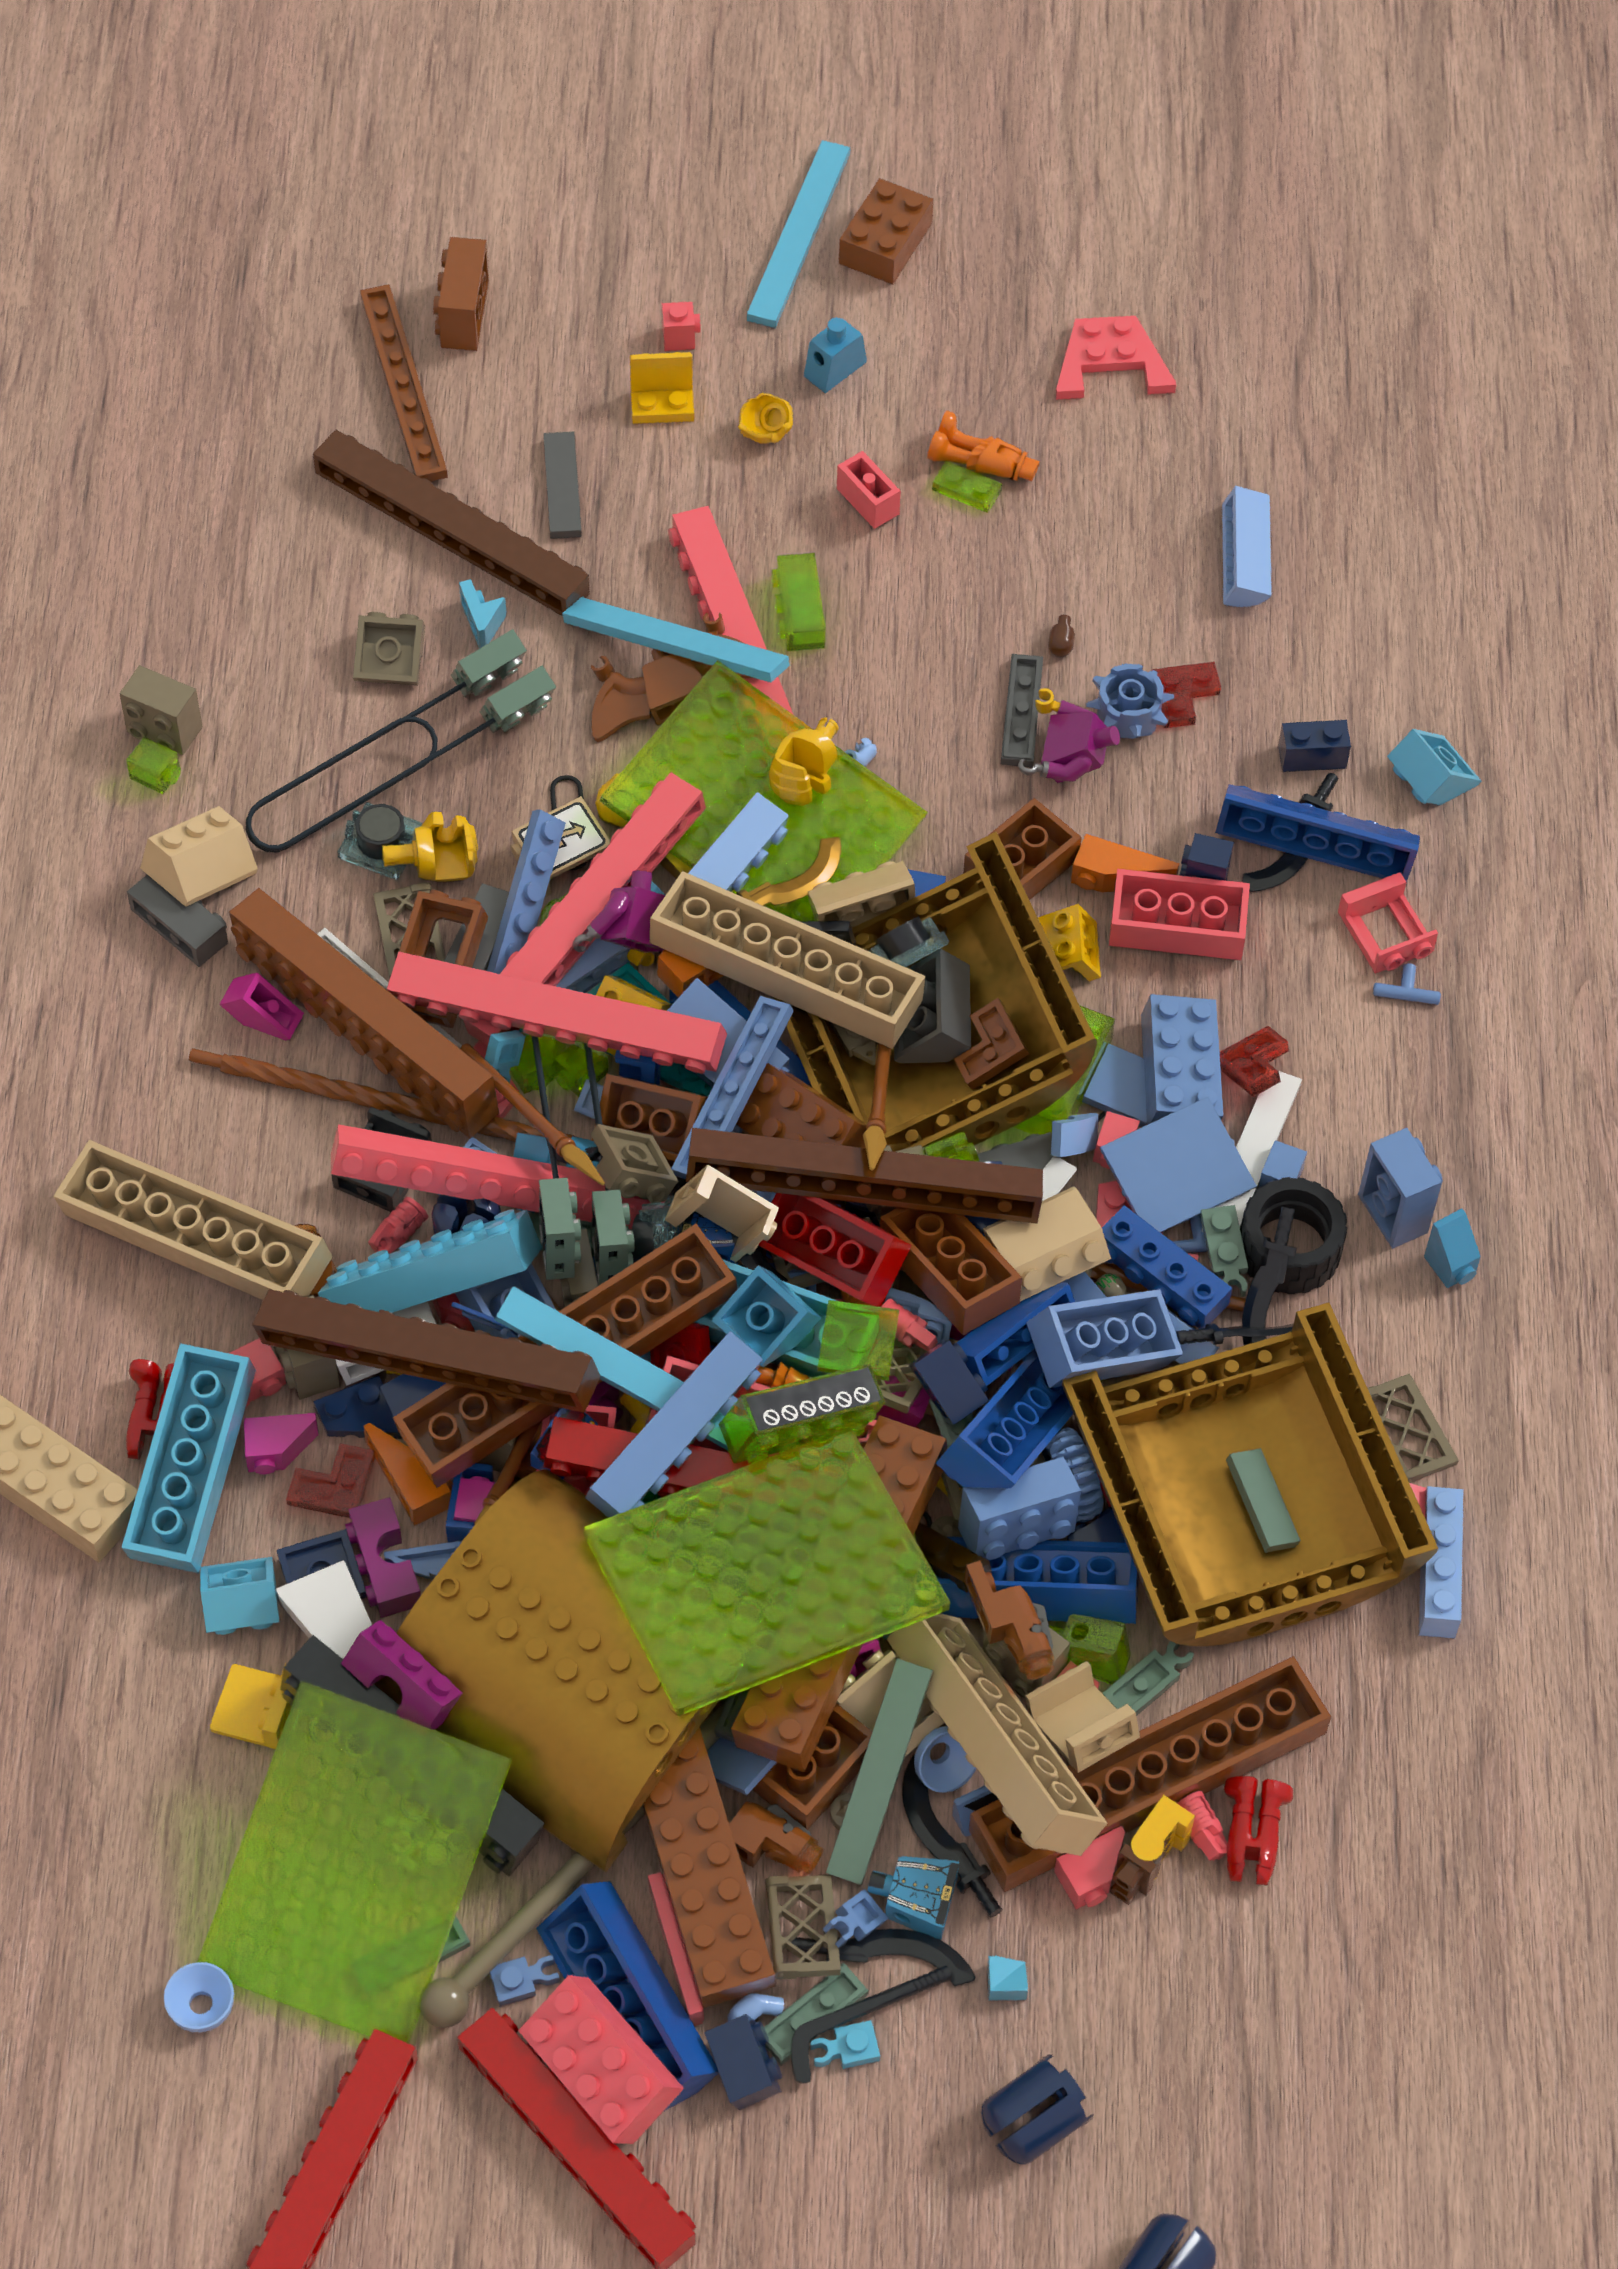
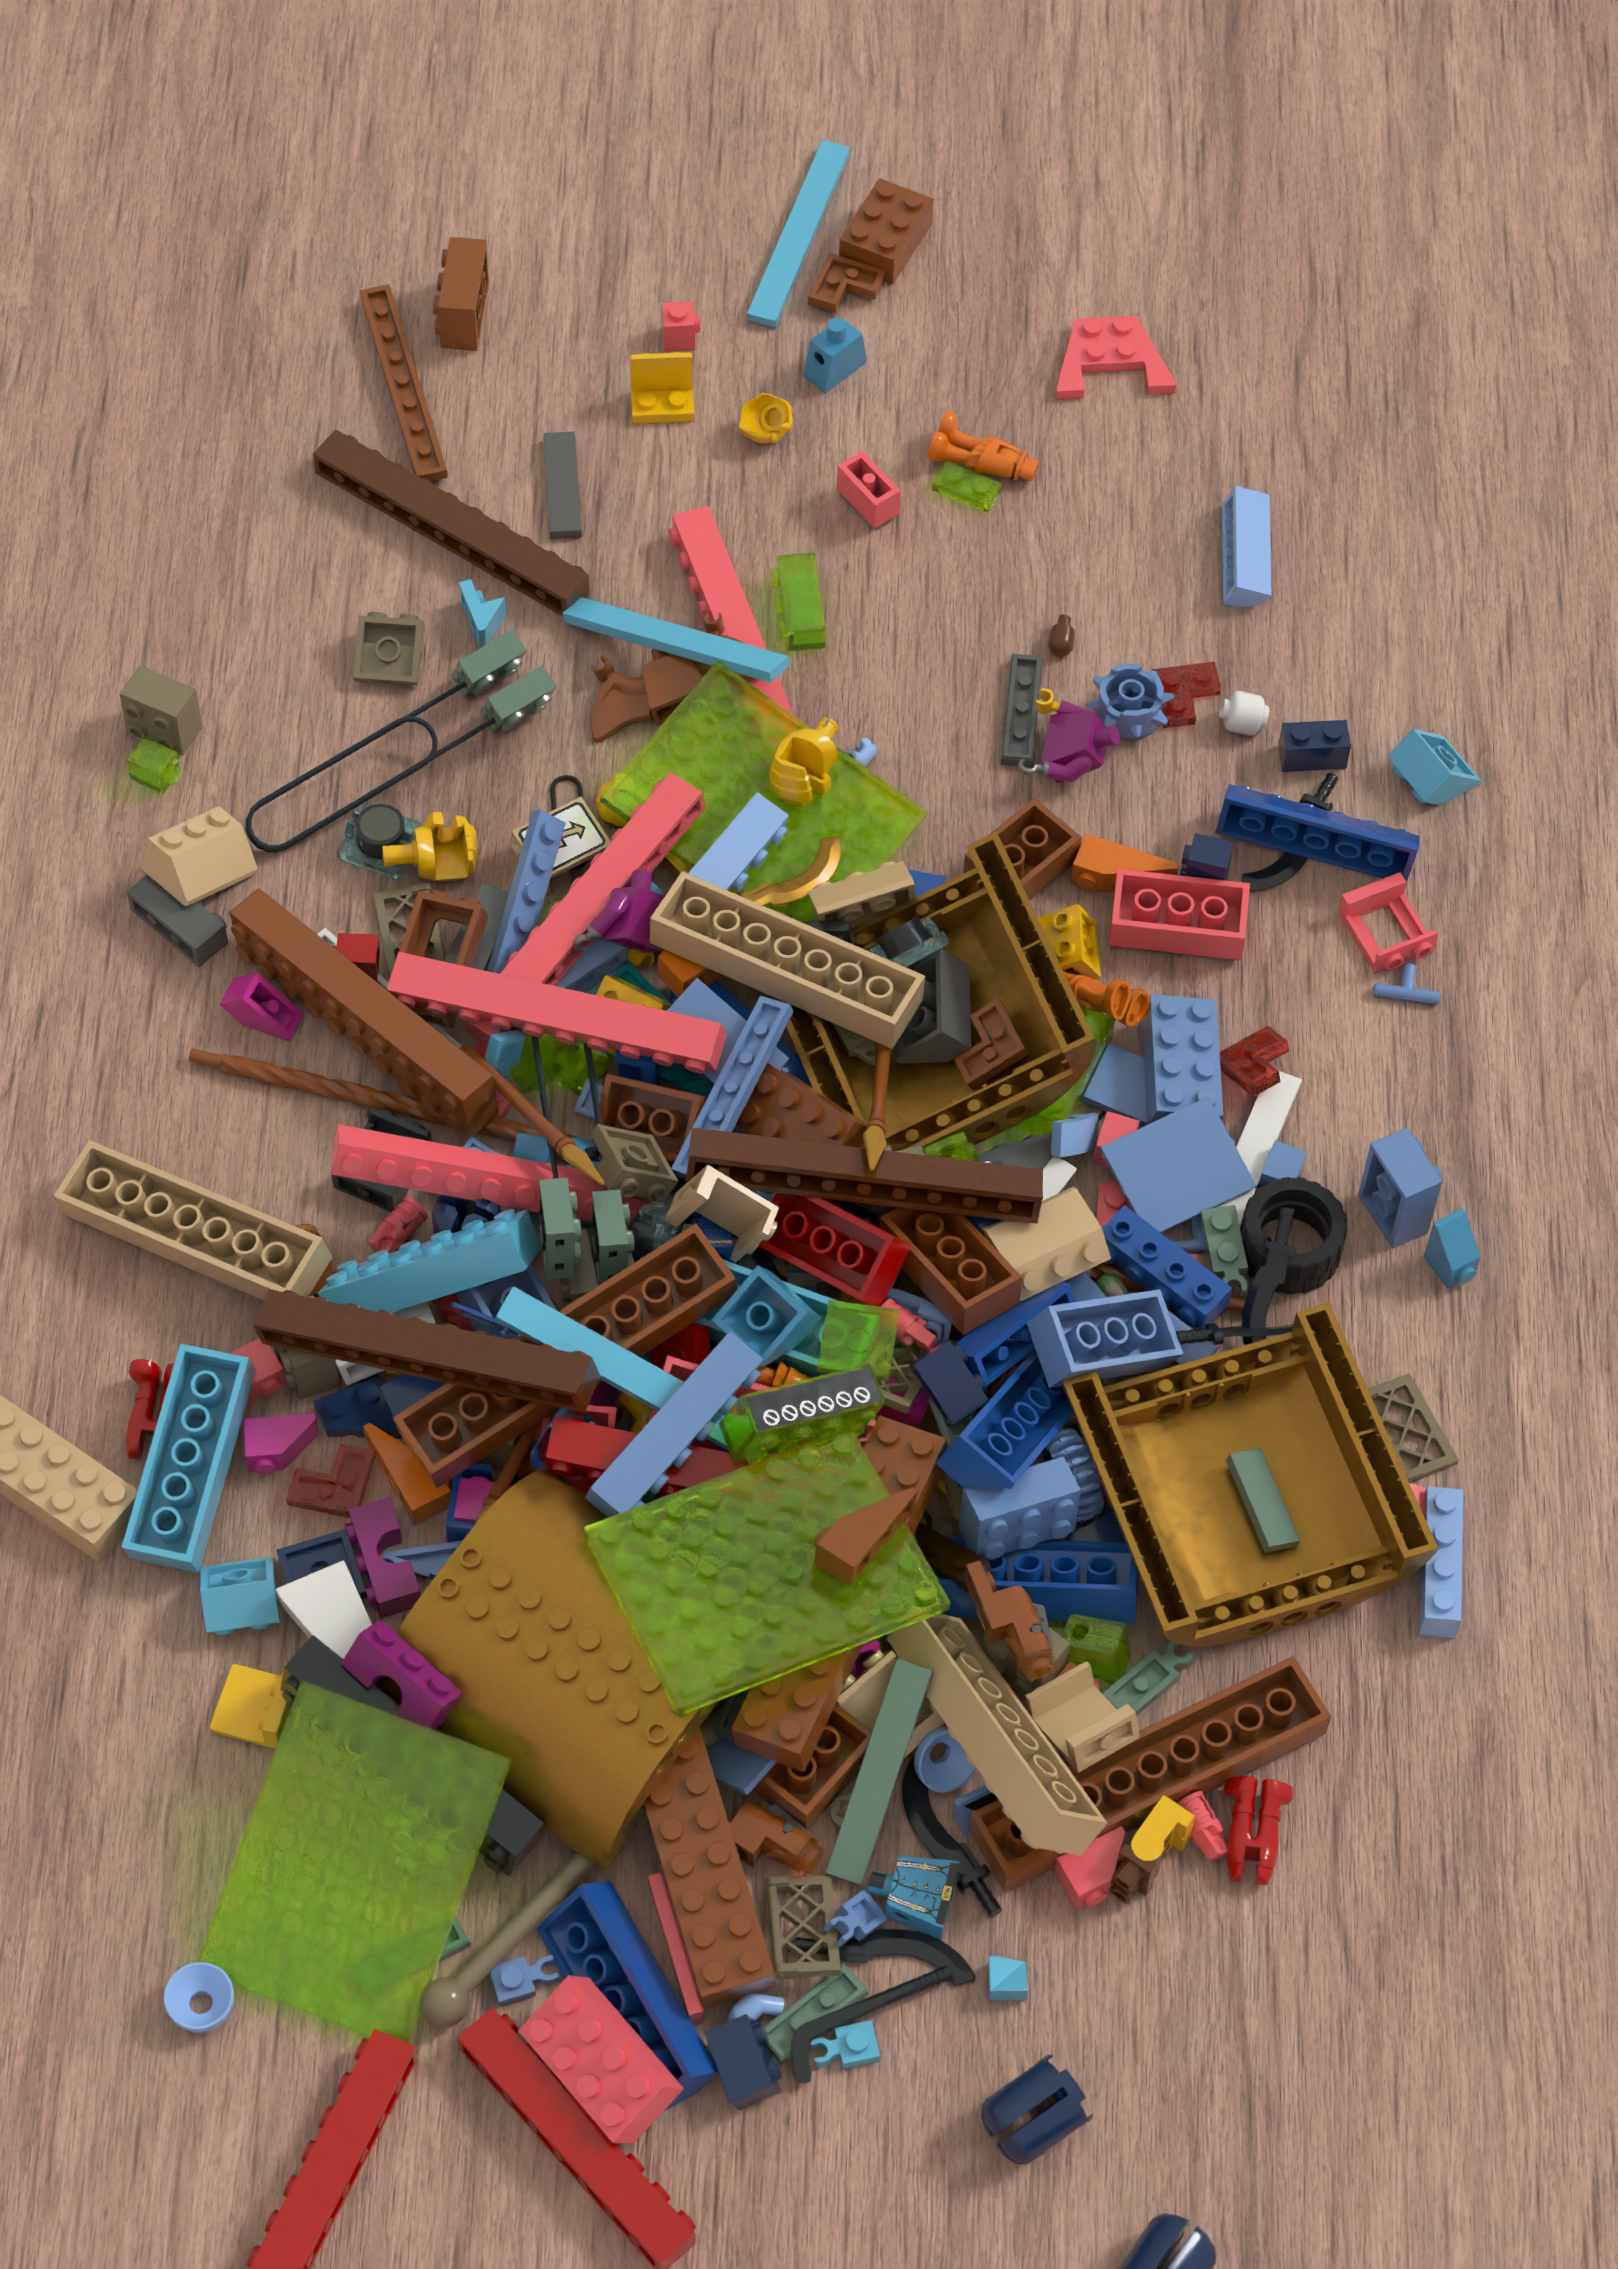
none -> red brick [332,933,380,981]
none -> dark orange plate [808,253,886,313]
none -> dark orange slope [814,1487,918,1587]
none -> orange piece [1064,972,1150,1026]
none -> white head [1219,691,1269,736]

